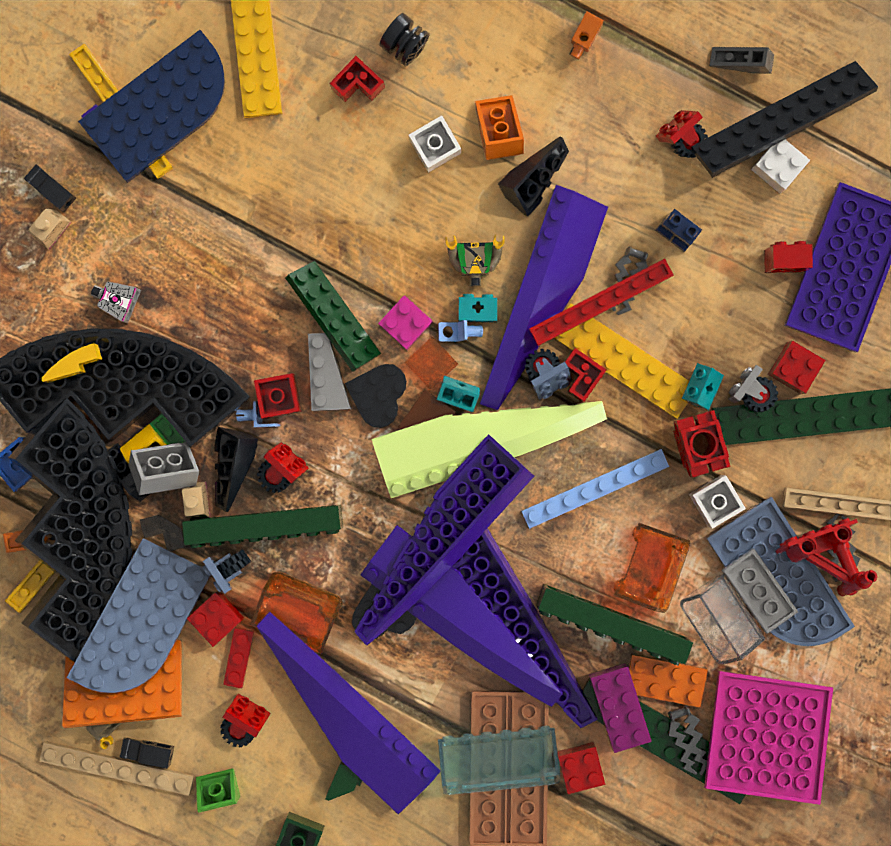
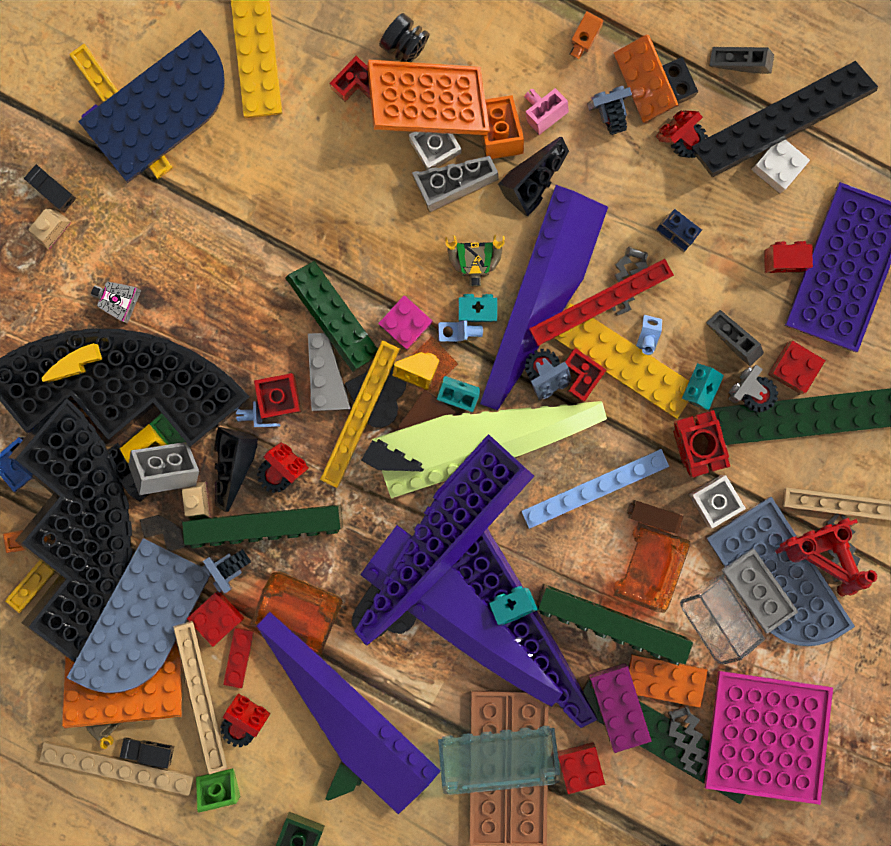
none -> tan plate [173,621,227,775]
none -> yellow tile [320,340,401,488]
none -> black slope [361,439,424,472]
none -> orange plate [367,60,489,135]
none -> yellow slope [392,352,439,391]
none -> light grey wedge [412,156,499,212]
none -> teal brick [489,586,538,625]
none -> bright pink brick [524,88,569,135]
none -> plate [587,86,632,135]
none -> orange plate [614,34,679,123]
none -> reddish brown slope [627,500,684,534]
none -> light blue bracket [636,315,662,355]
none -> black brick [662,57,698,104]
none -> dark grey slope [707,310,764,366]

